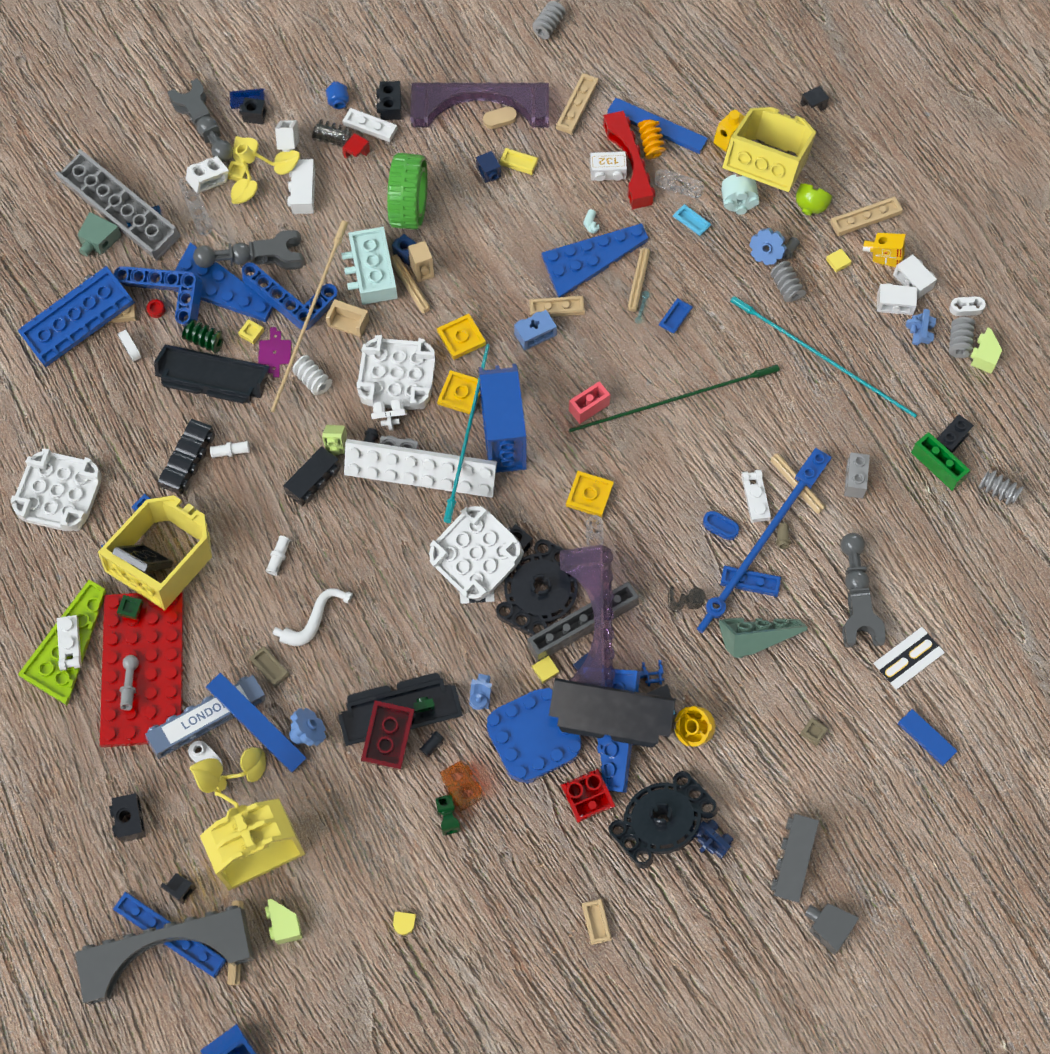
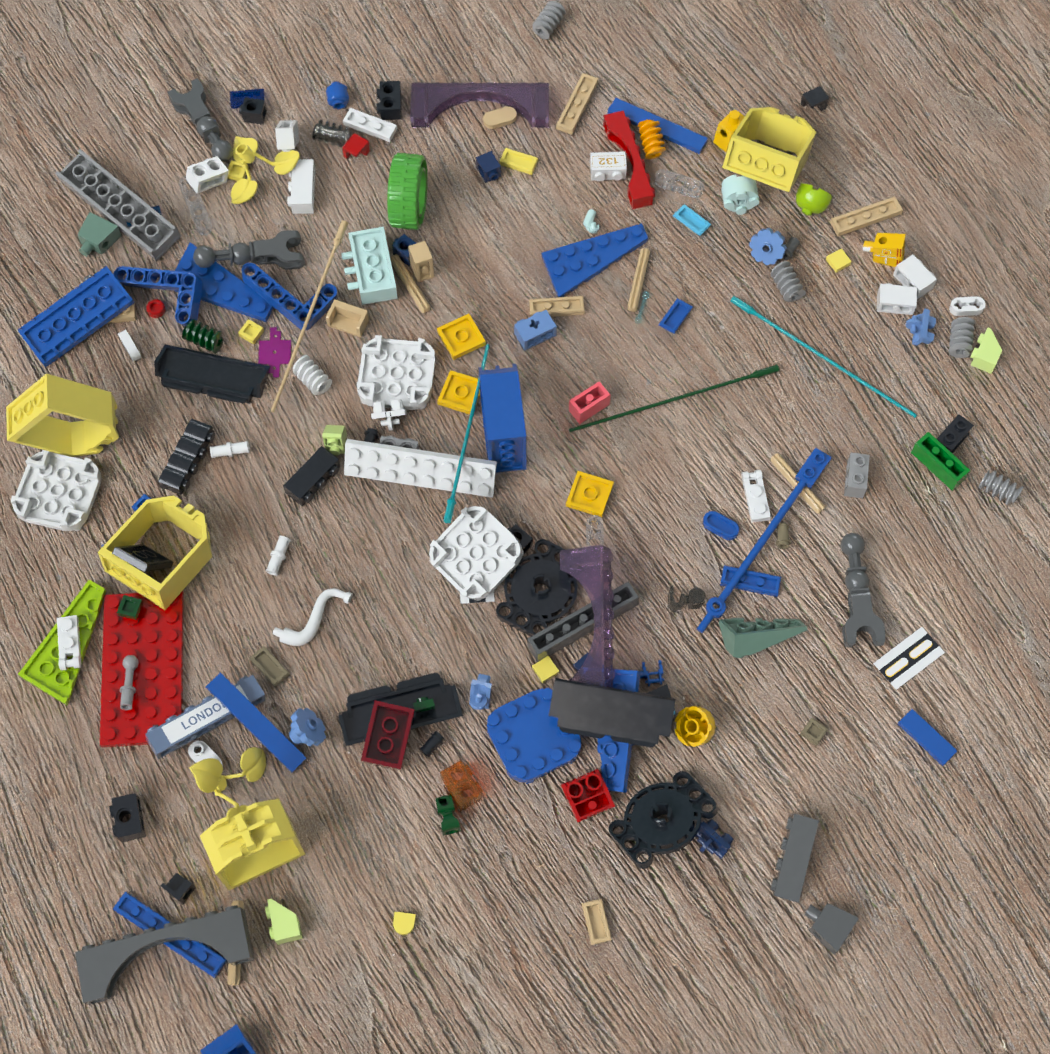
none -> light yellow container [6,373,119,457]

